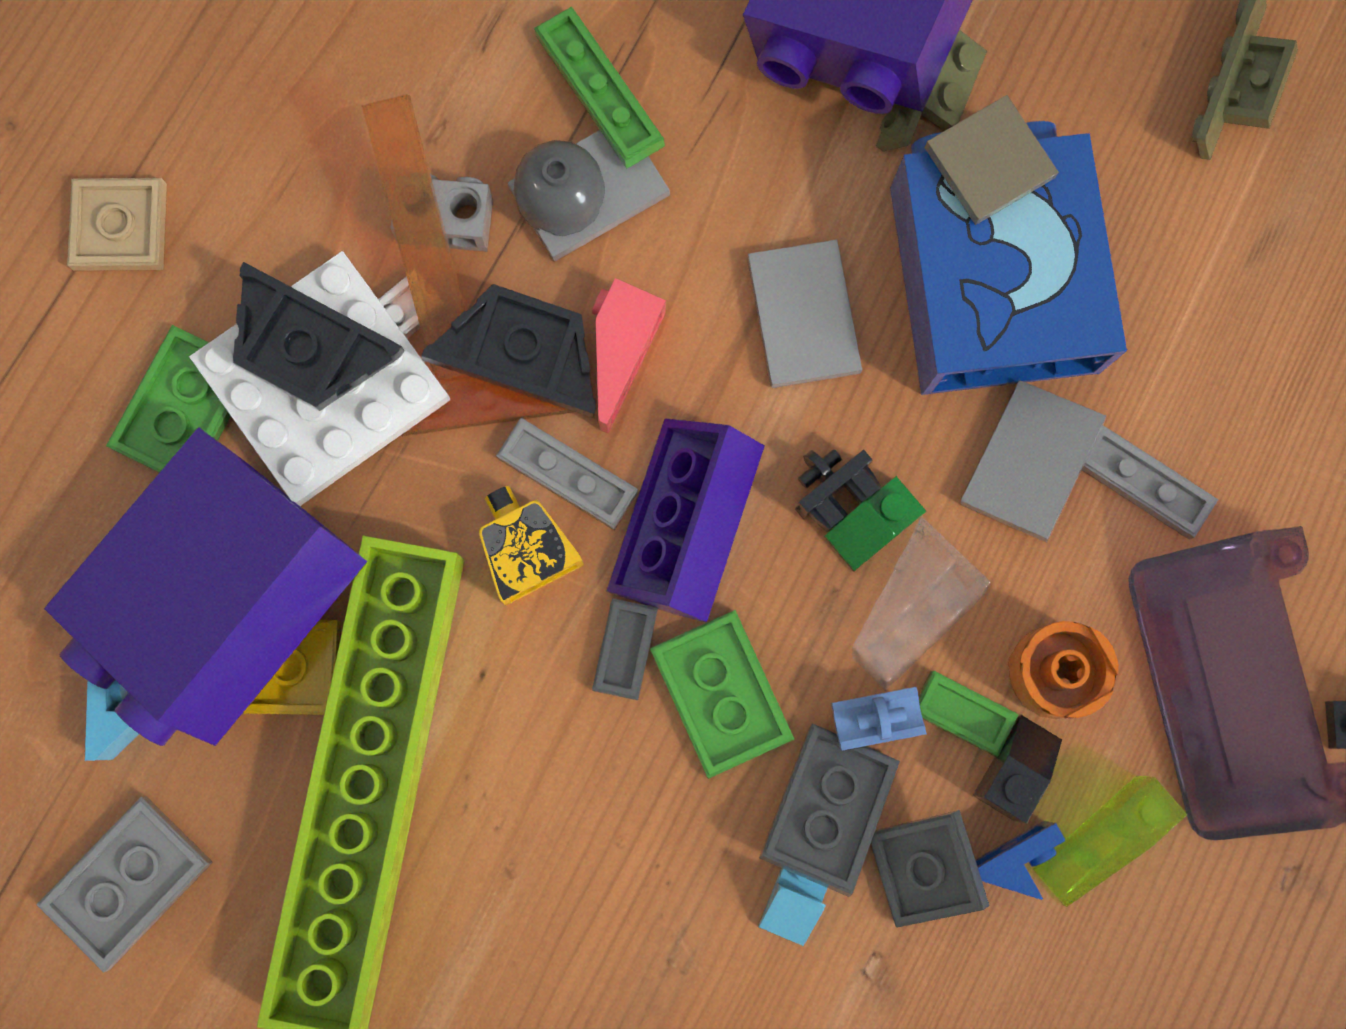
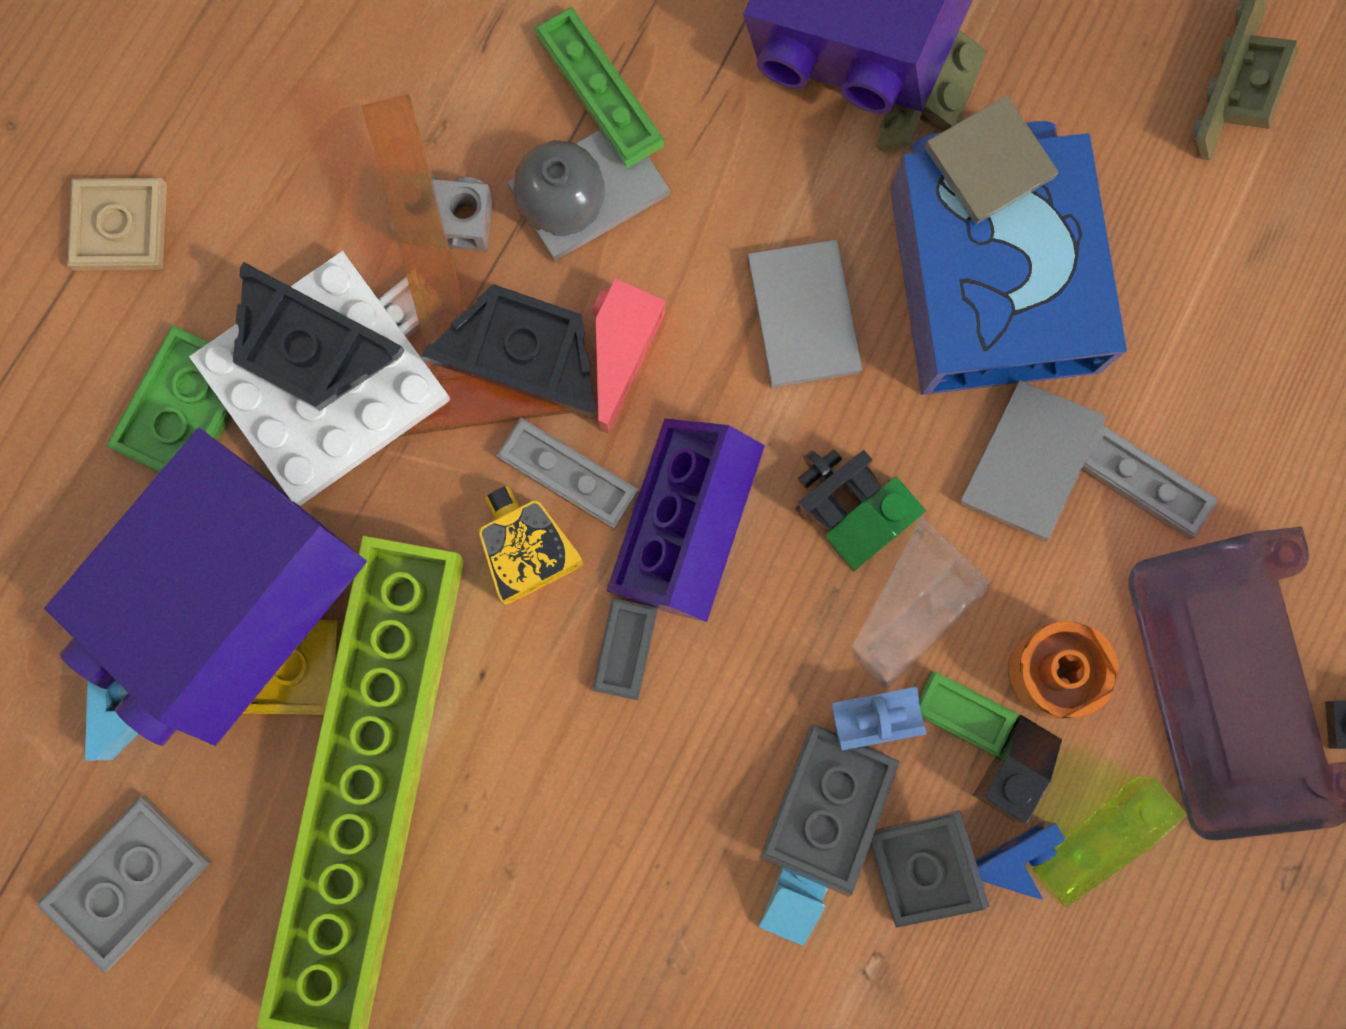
bright green tile [650,610,794,779] -> none

